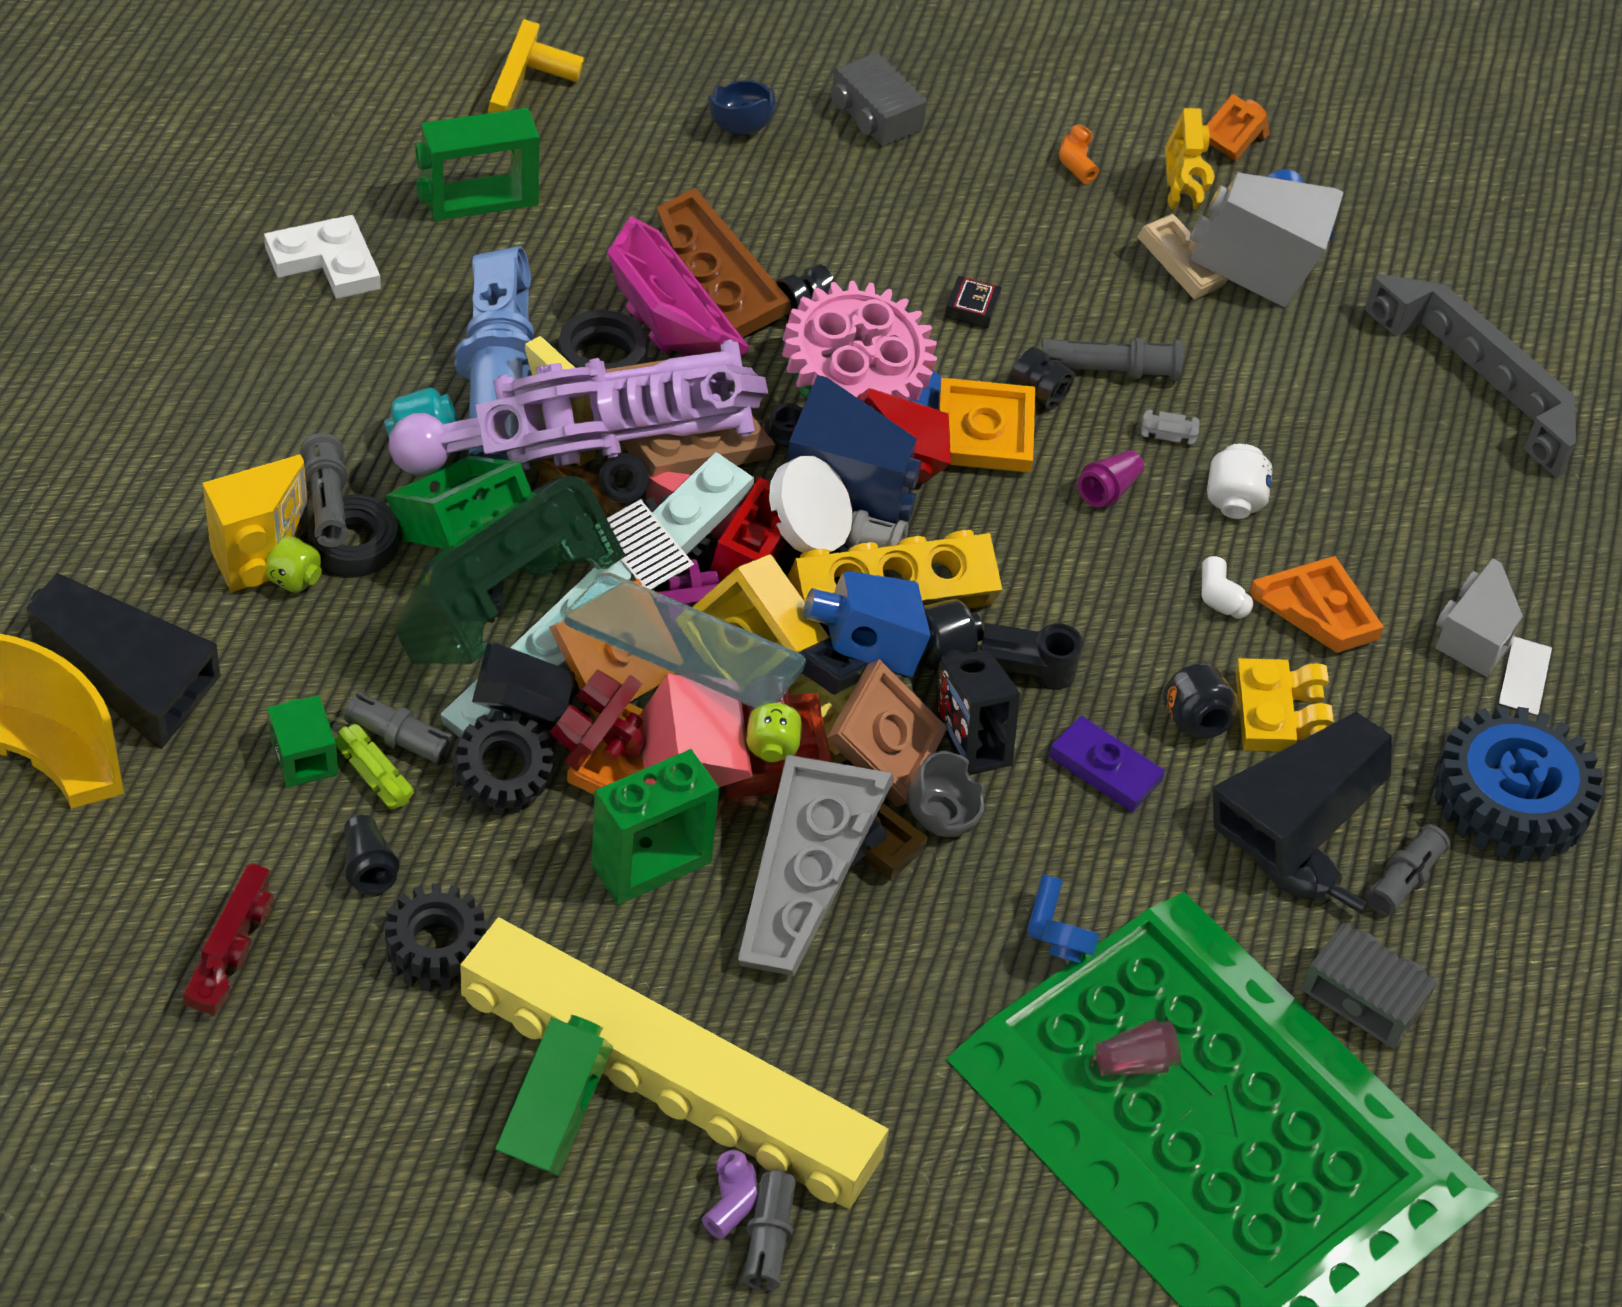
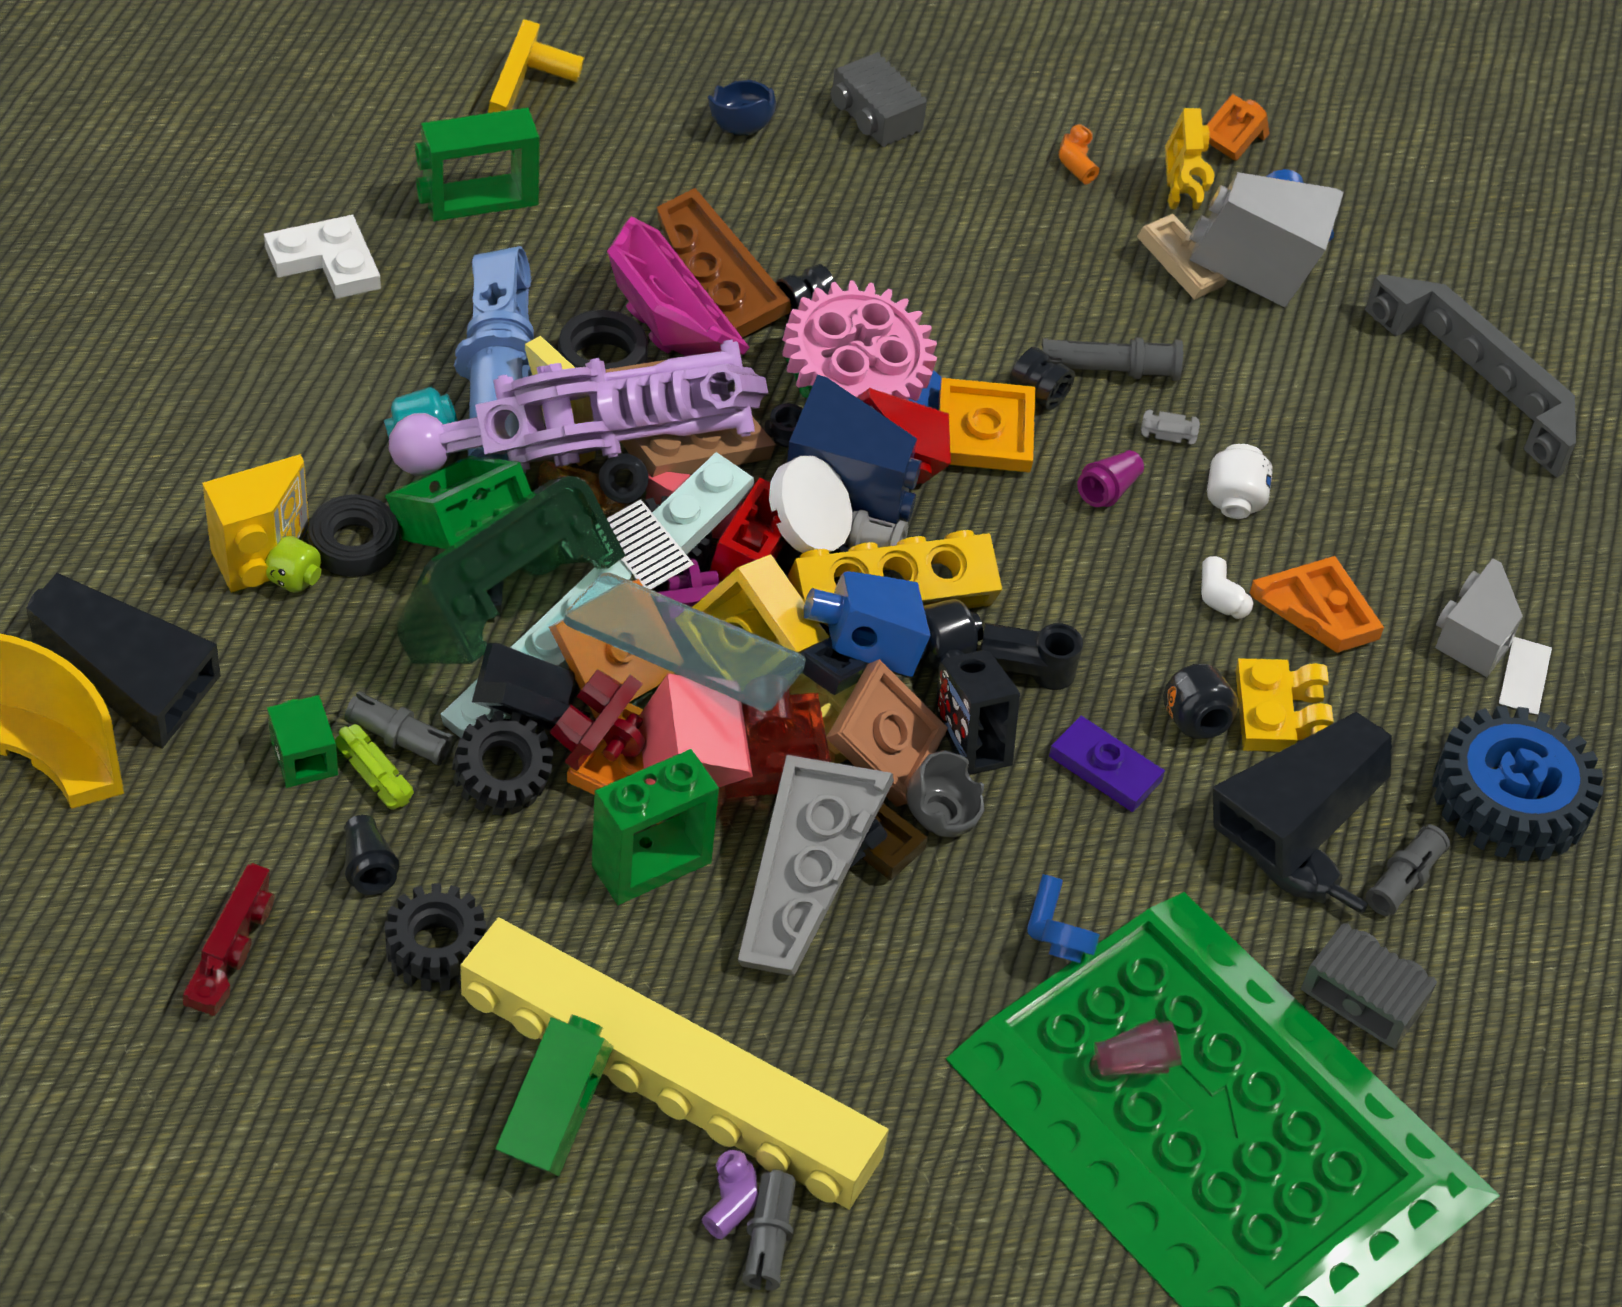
dark grey pin [300,433,348,547] -> none
lime piece [746,703,802,762] -> none
black tile [945,276,1002,329] -> none

